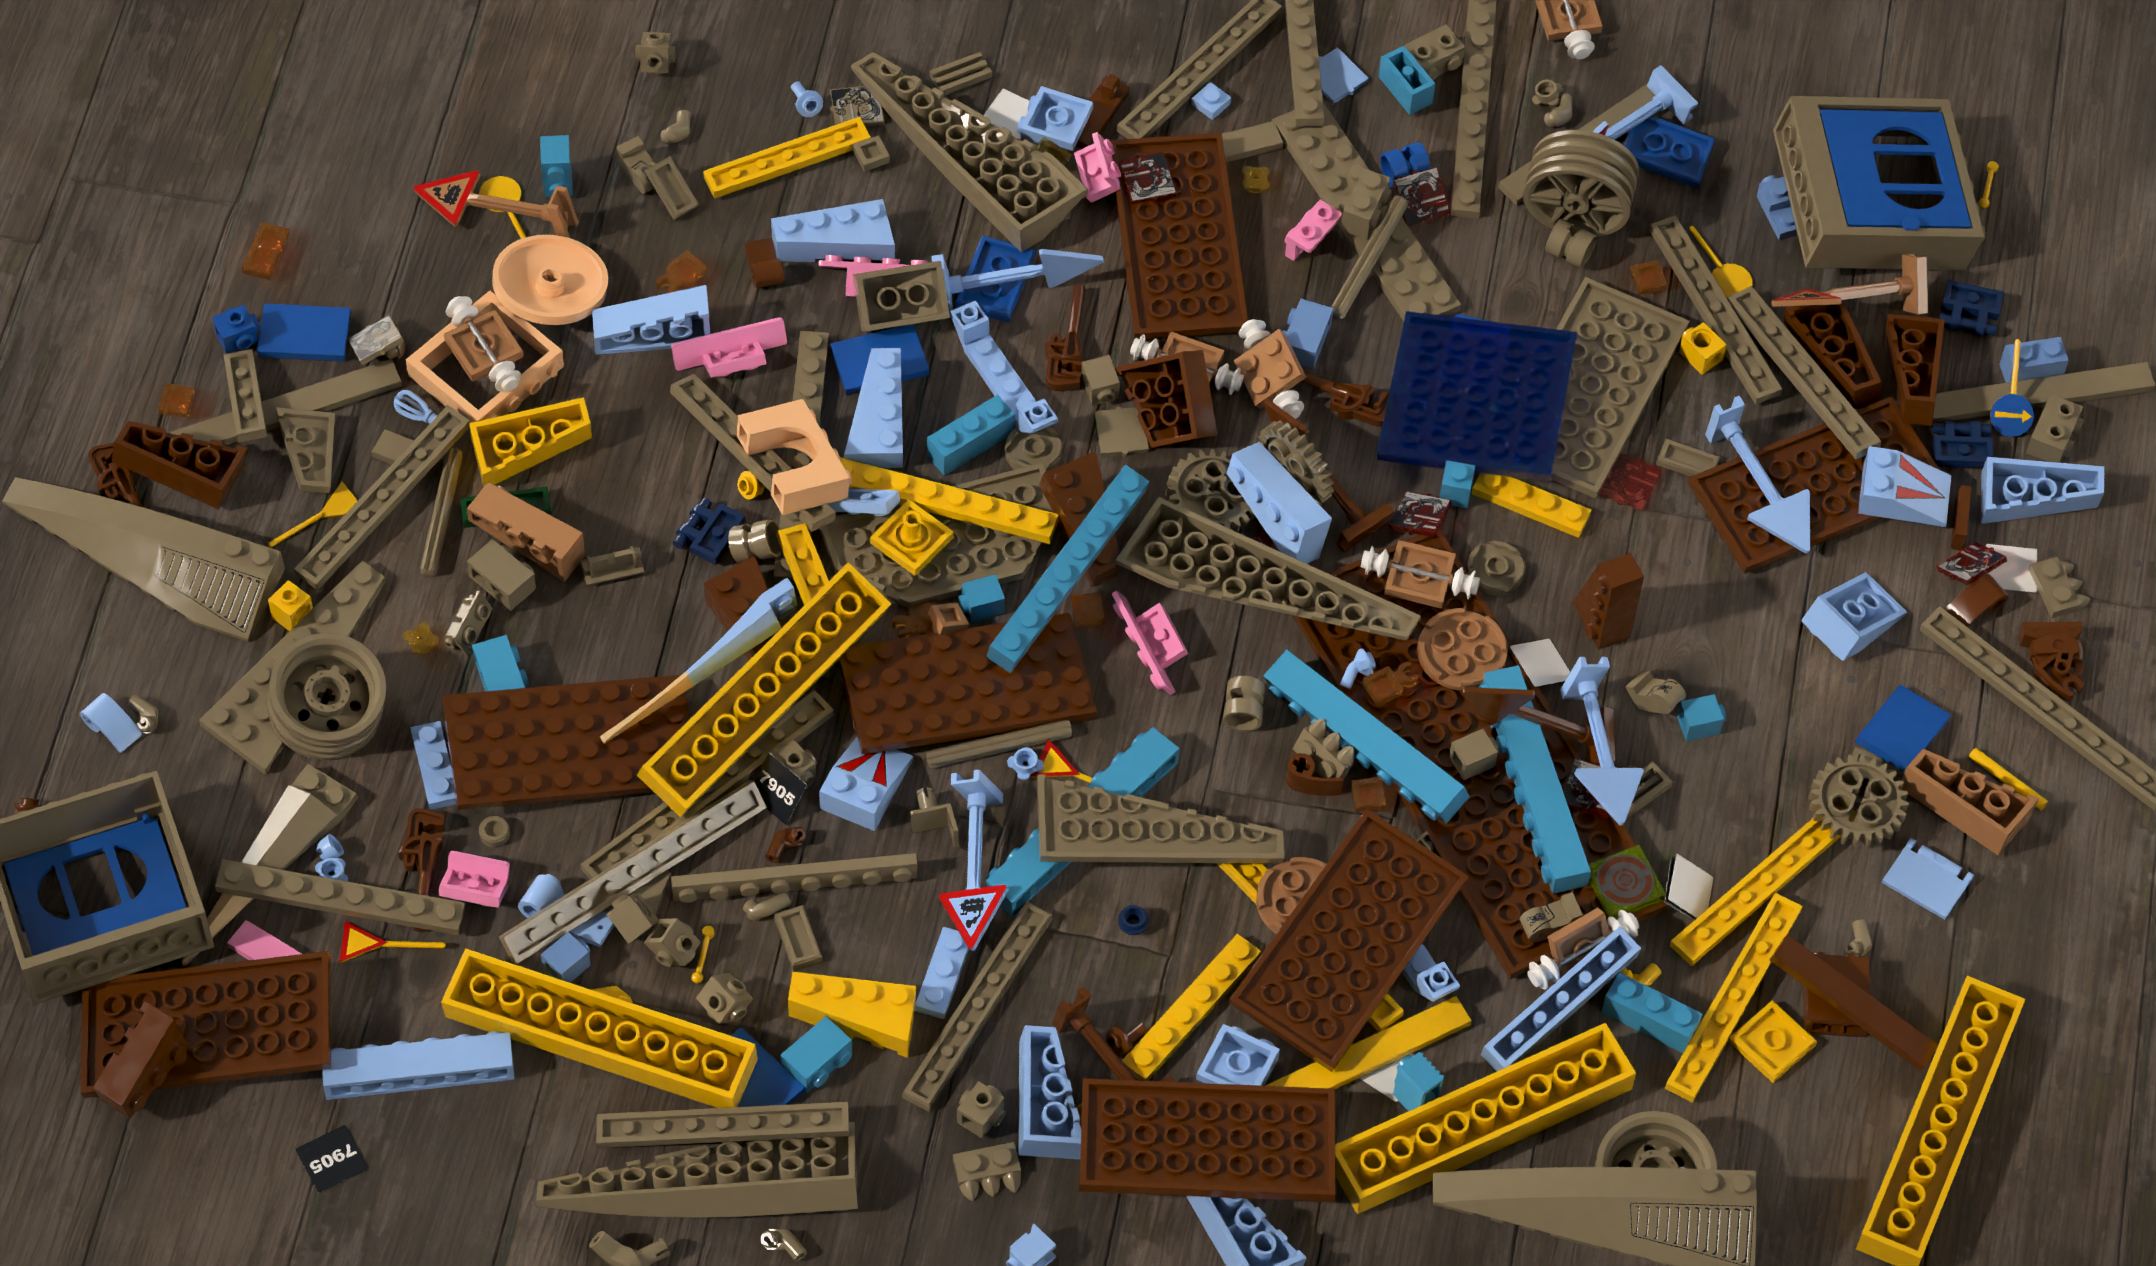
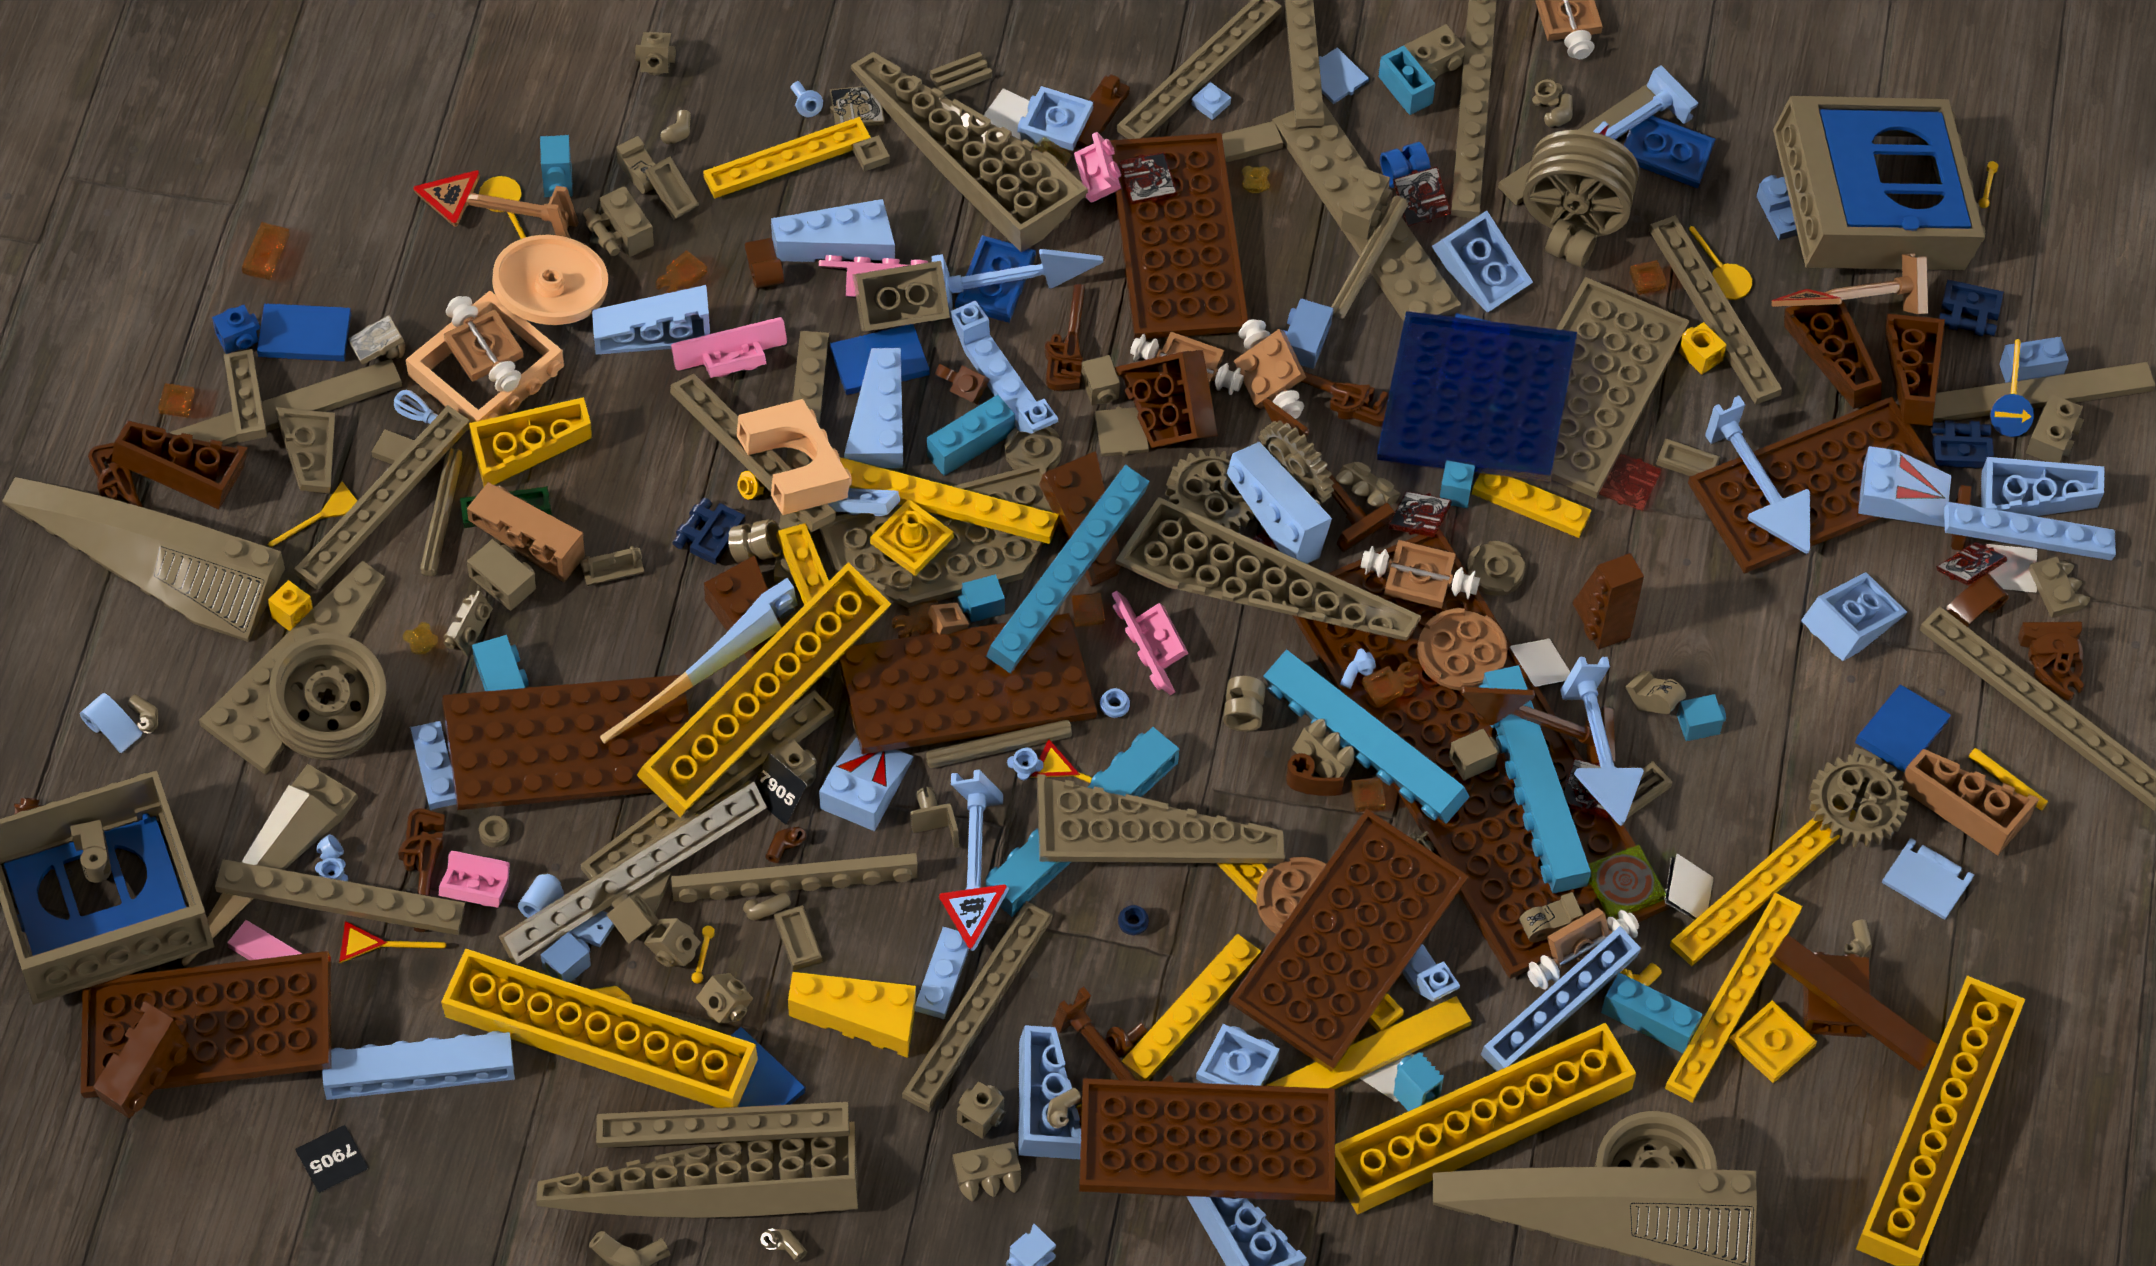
dark azure brick [781,1016,852,1093] -> none
bright pink bracket [1285,199,1342,261] -> none
dark tan plate [1727,286,1881,460] -> none
none -> dark tan leg [70,820,111,883]
none -> dark tan brick [583,186,654,257]
none -> reddish brown plate [935,364,990,404]
none -> dark tan arm [1047,1088,1082,1129]
none -> light blue plate [1100,688,1130,718]
none -> dark tan plate [1336,462,1401,507]
none -> light blue slope [1432,211,1533,312]
none -> light blue plate [1944,502,2116,560]

